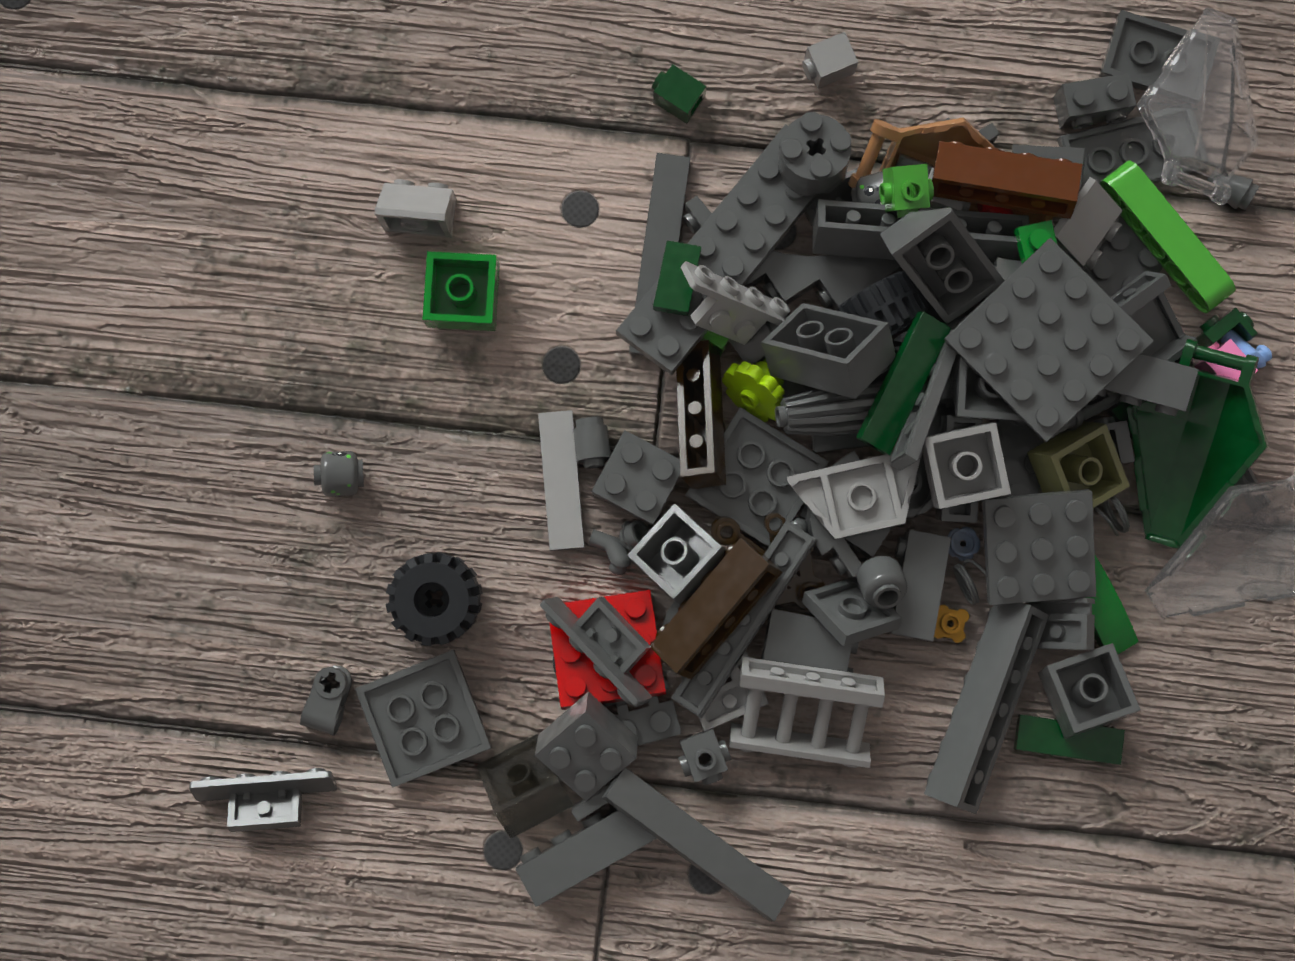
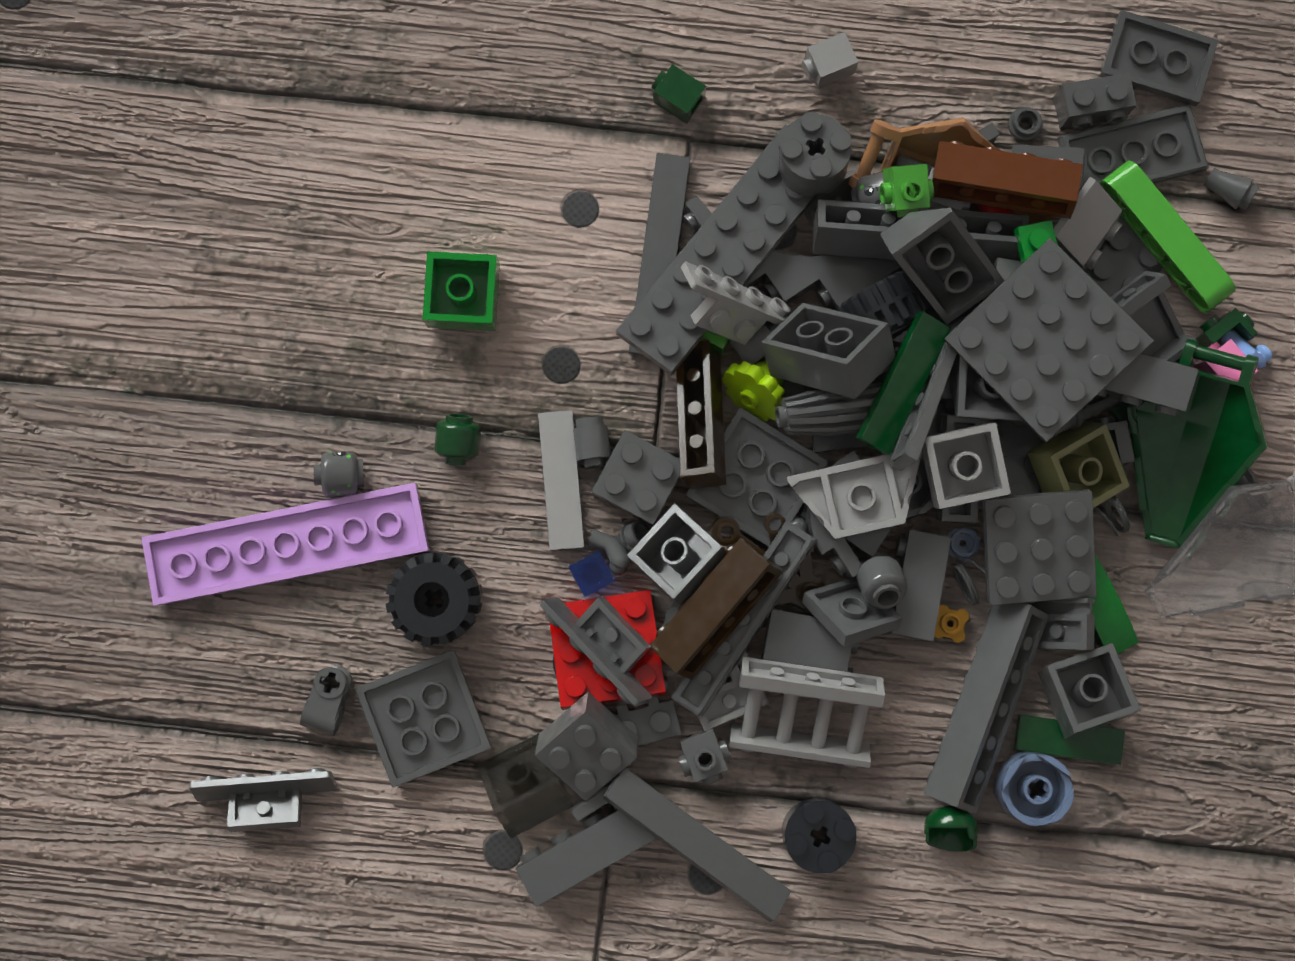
light grey slope [374,179,456,238] -> none
dark green tile [653,240,701,316] -> none
clear windscreen [1137,7,1259,205] -> none
none -> lavender plate [141,483,430,606]
none -> dark green head [434,414,481,466]
none -> clear blue plate [569,550,615,598]
none -> black brick [782,798,856,873]
none -> dark green hair [924,805,978,852]
none -> sand blue brick [993,752,1074,826]
none -> dark grey plate [1008,107,1043,141]

